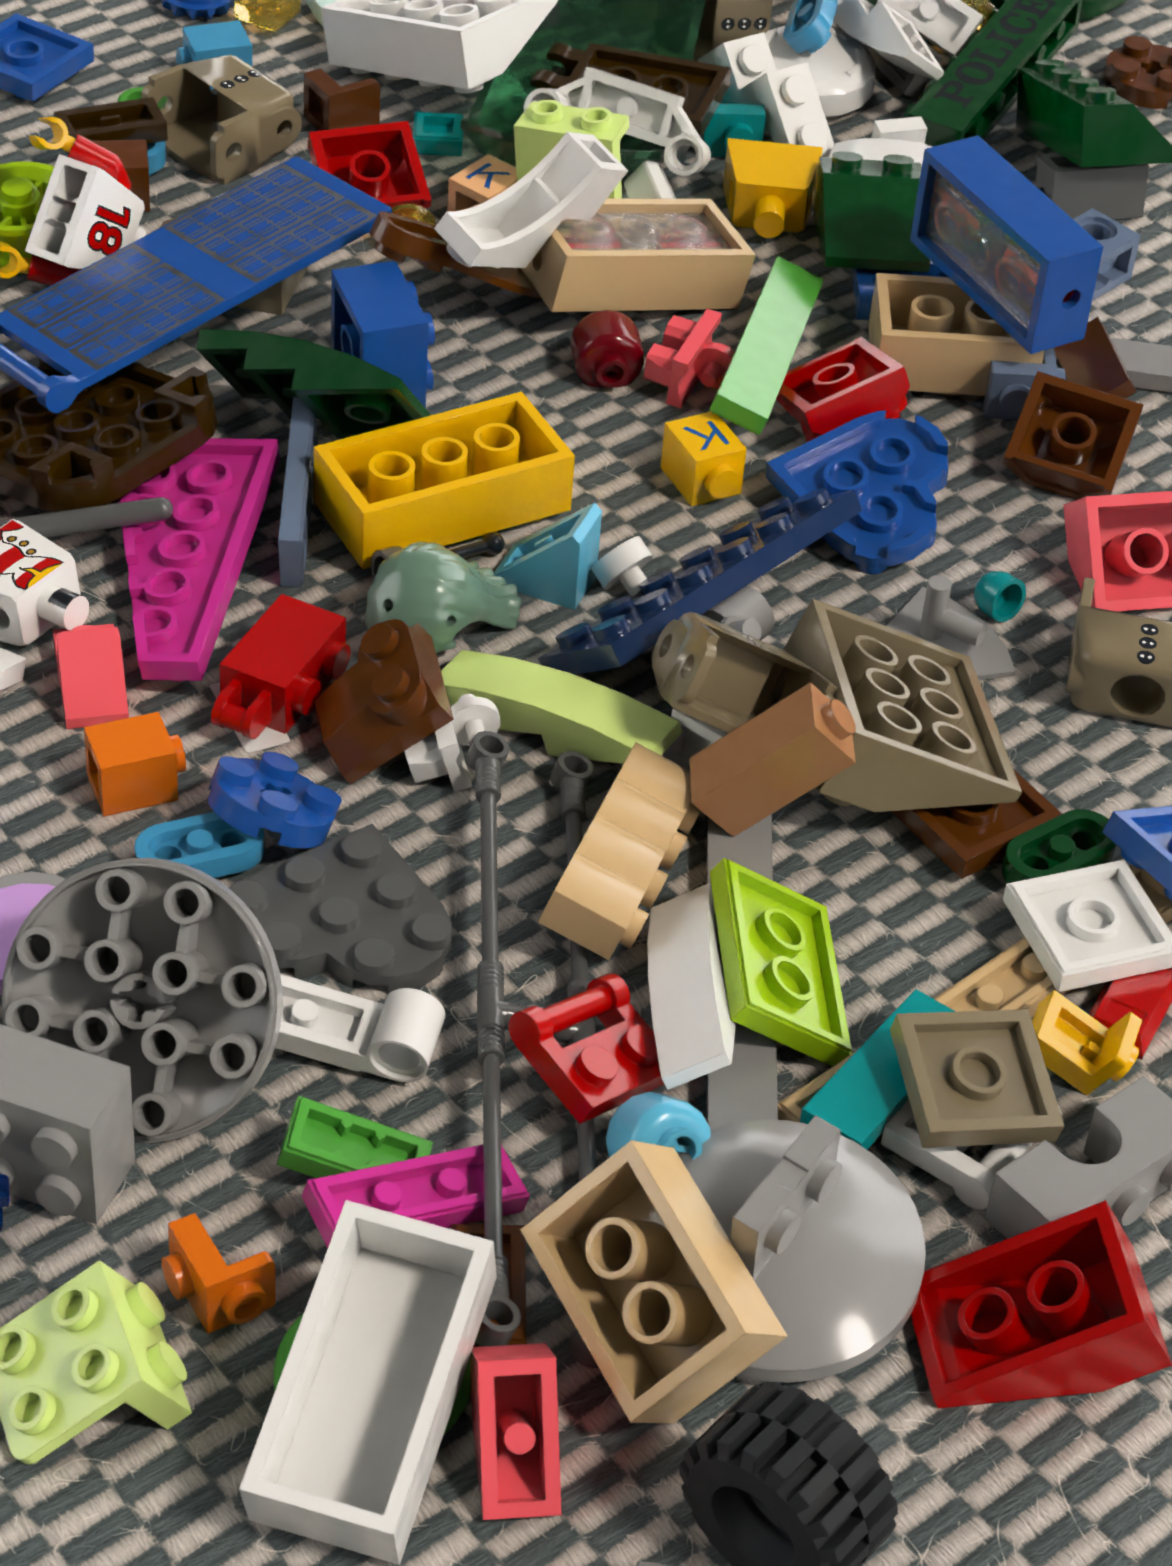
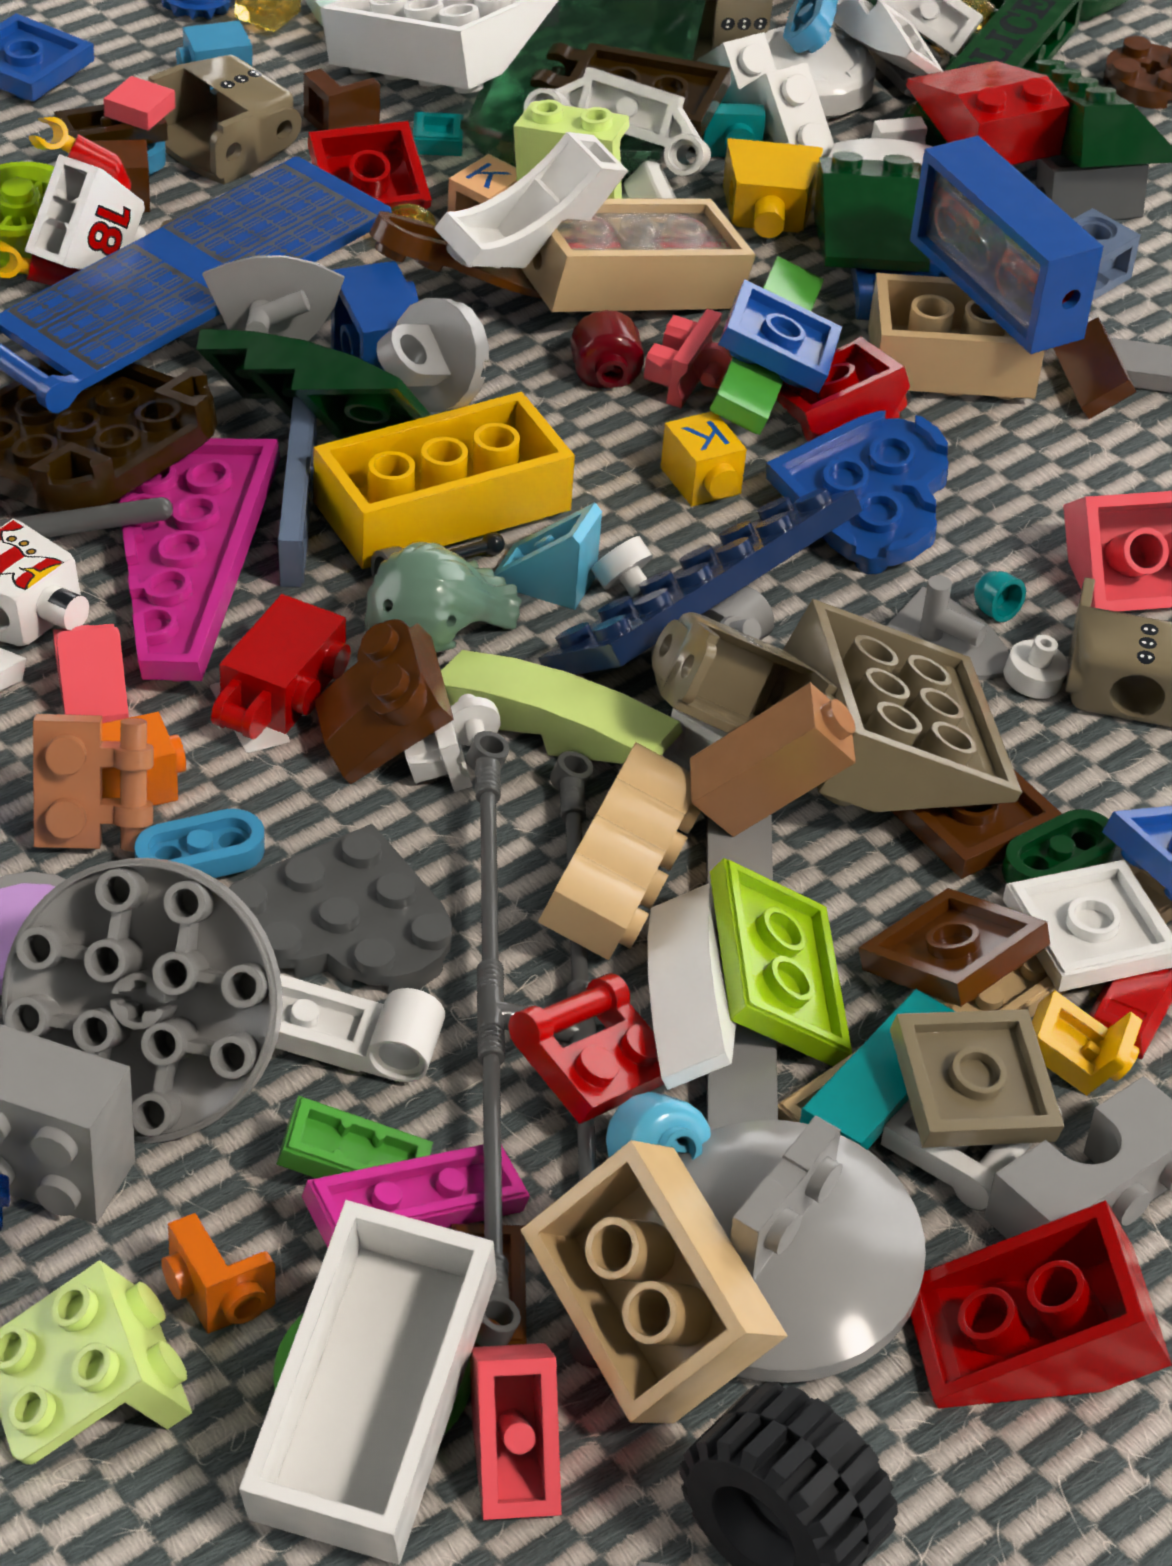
blue plate [207,752,342,848] -> none
sand blue bracket [983,348,1066,420] -> none
reddish brown slope [1003,371,1144,500] -> none
none -> nougat plate [33,714,154,852]
none -> coral tile [104,76,175,131]
none -> light grey shield [202,256,345,341]
none -> light grey tile [376,298,489,413]
none -> blue plate [718,279,842,393]
none -> reddish brown plate [858,888,1051,1007]
none -> red slope [906,61,1070,165]
none -> white tile [1003,635,1068,699]

